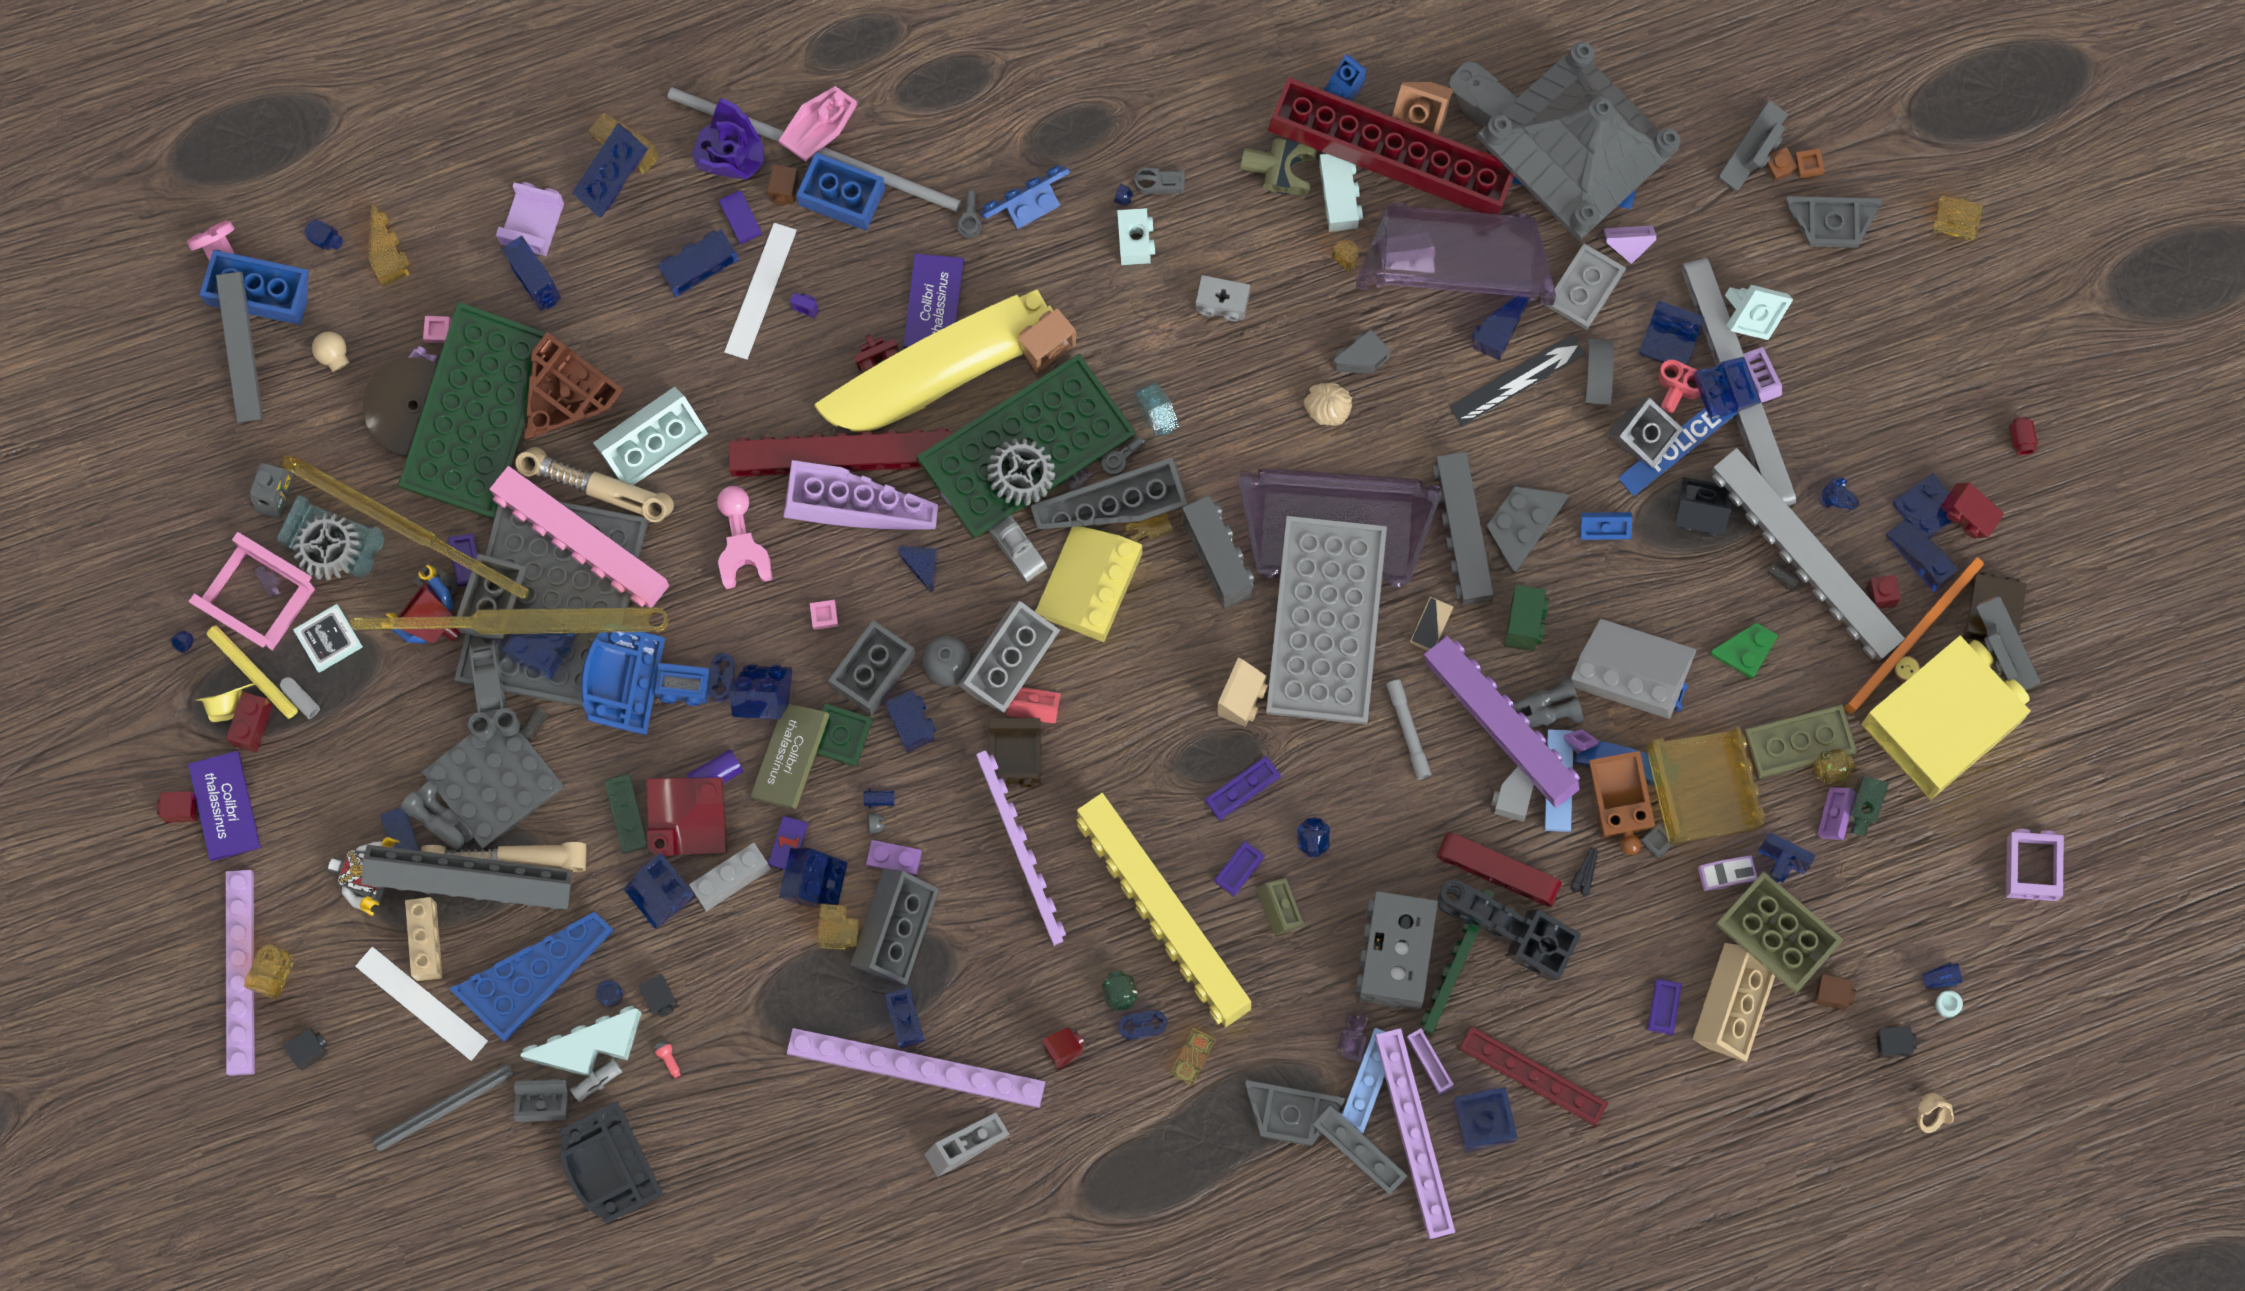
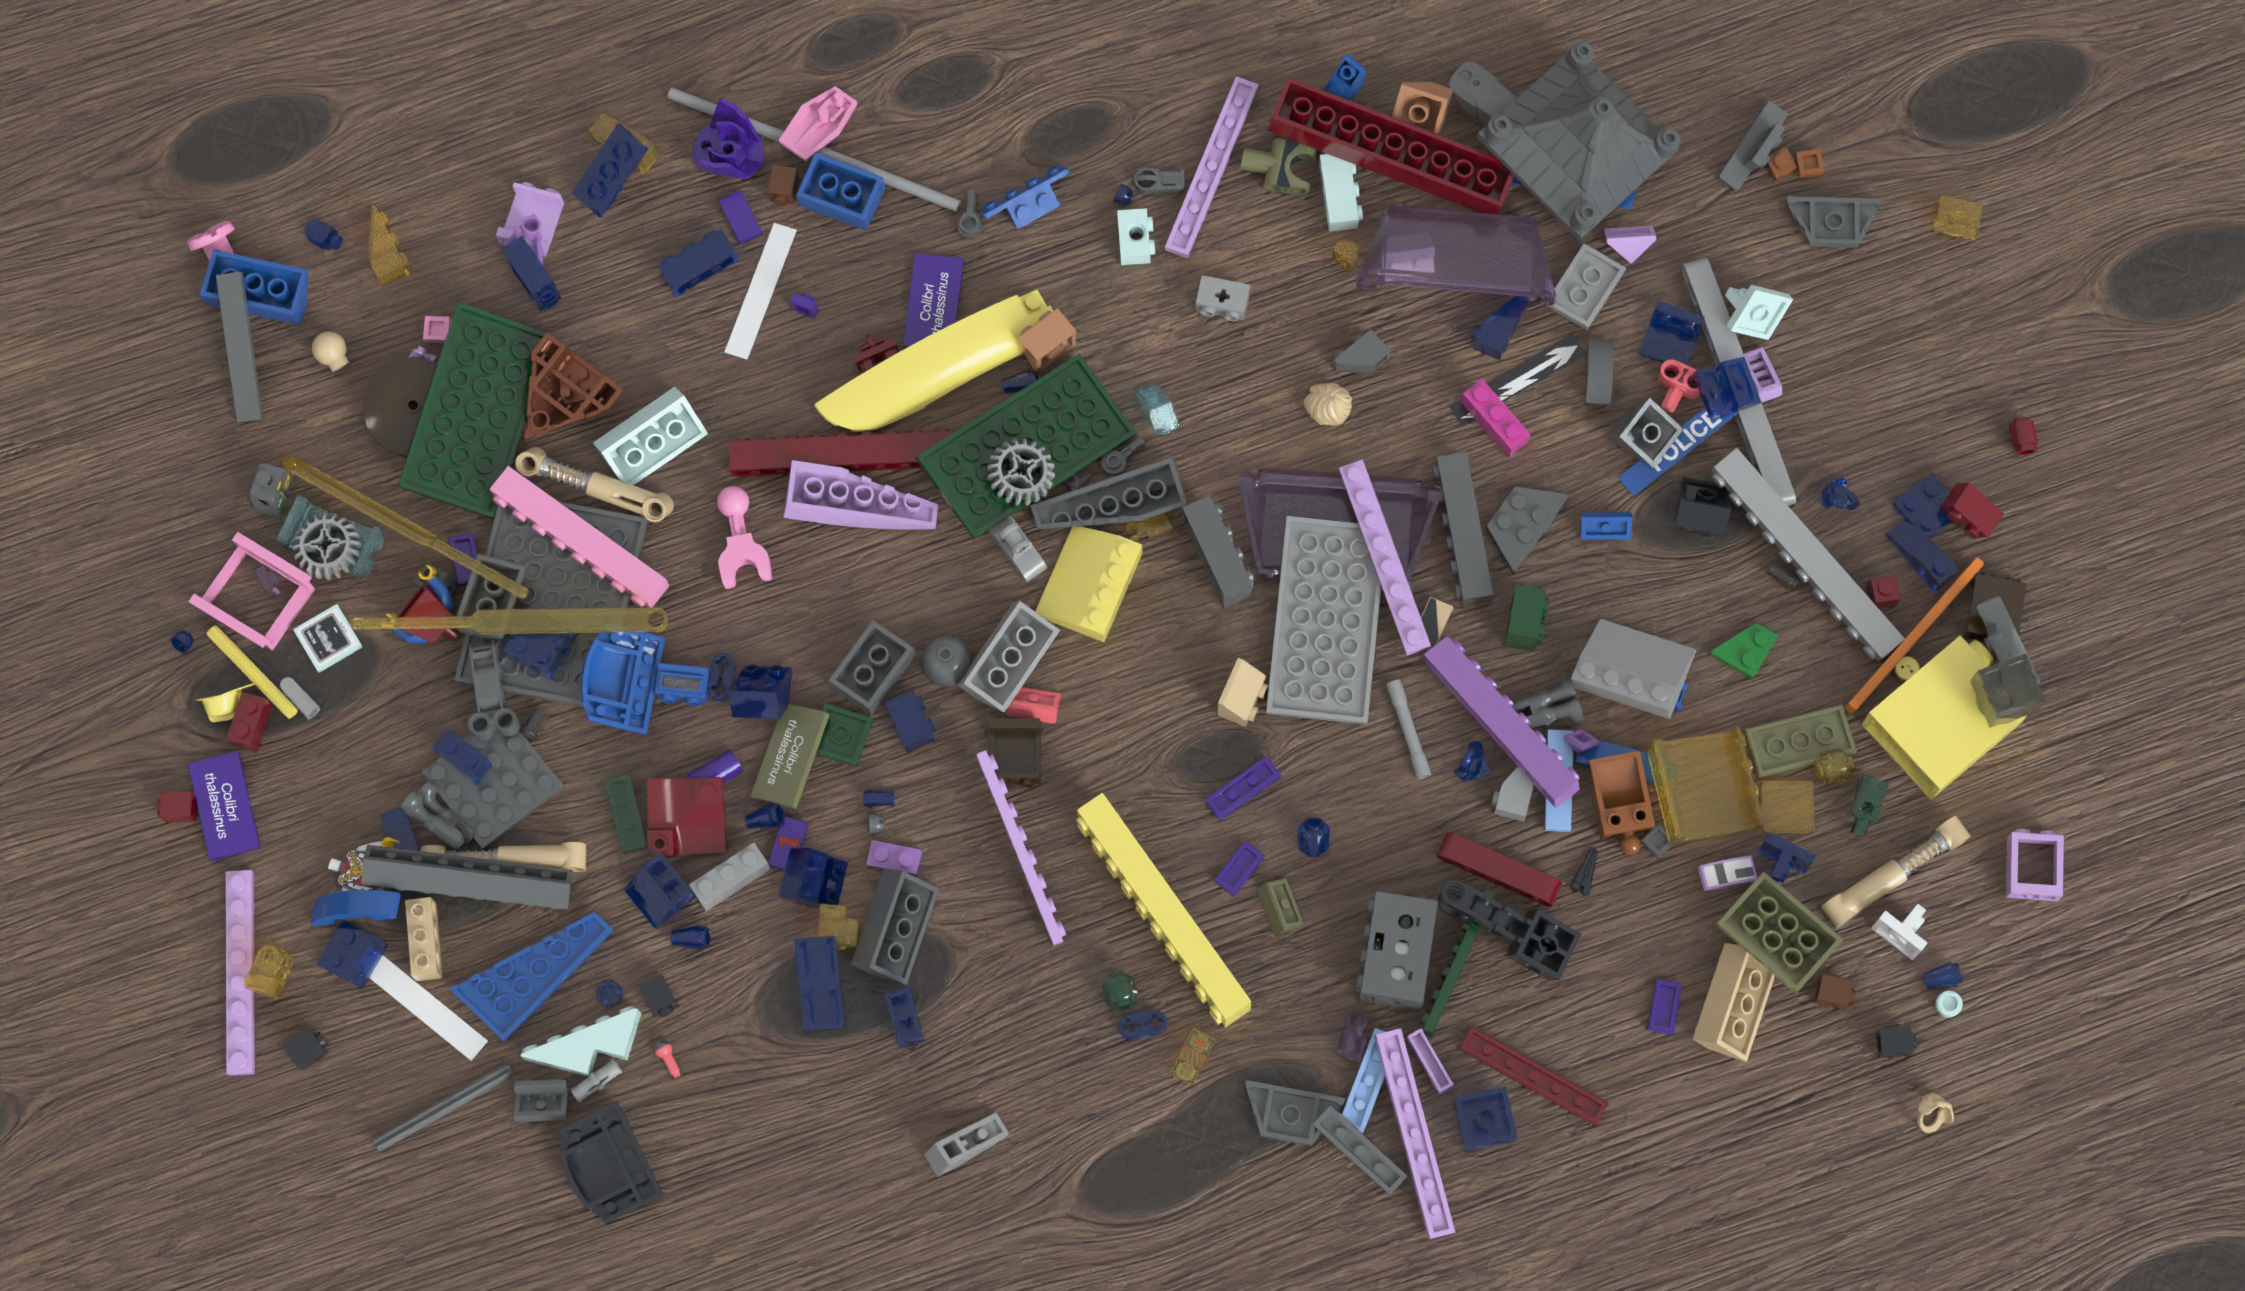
lavender plate [787,1028,1045,1108] -> none
bright pink plate [810,600,838,630] -> none
clear blue slope [897,546,938,593] -> none
dark red slope [1042,1027,1085,1070] -> none
medium lavender plate [1817,787,1856,840] -> none
none -> blue slope [310,890,401,926]
none -> clear blue plate [317,920,388,989]
none -> clear blue brick [432,729,493,785]
none -> medium lavender plant [505,214,543,266]
none -> clear blue cone [671,924,710,950]
none -> clear blue cone [745,803,785,829]
none -> clear blue brick [794,935,845,1031]
none -> cone [1002,369,1039,394]
none -> lavender plate [1165,76,1259,259]
none -> lavender plate [1339,459,1431,655]
none -> clear blue piece [1453,741,1490,781]
none -> dark pink brick [1461,379,1531,458]
none -> clear yellow tile [1761,781,1815,833]
none -> tan piece [1821,816,1971,928]
none -> white bracket [1871,904,1927,960]
none -> clear smoke piece [1970,654,2046,728]

